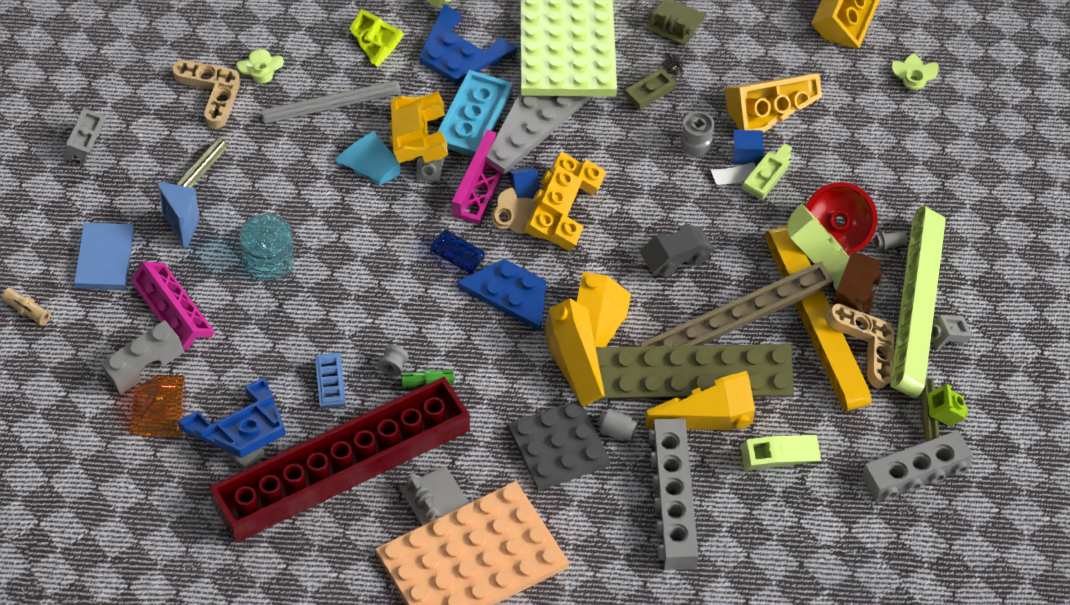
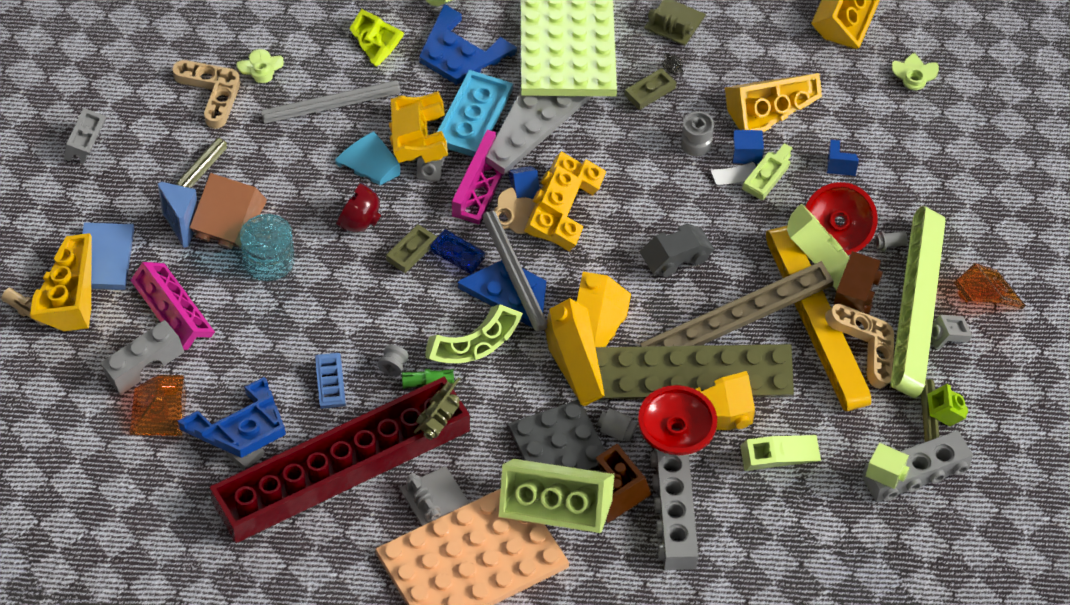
none -> yellow wedge [30,233,92,331]
none -> nougat slope [190,173,267,249]
none -> dark red cylinder [336,182,382,233]
none -> olive plate [386,224,437,273]
none -> olive hinge [414,377,461,440]
none -> yellowish green brick [425,304,523,364]
none -> light grey axle [483,210,547,332]
none -> yellowish green slope [499,459,614,533]
none -> reddish brown brick [596,444,652,523]
none -> red dish [638,385,718,455]
none -> blue panel [827,140,859,176]
none -> yellowish green brick [866,443,910,489]
none -> clear orange slope [954,263,1026,309]

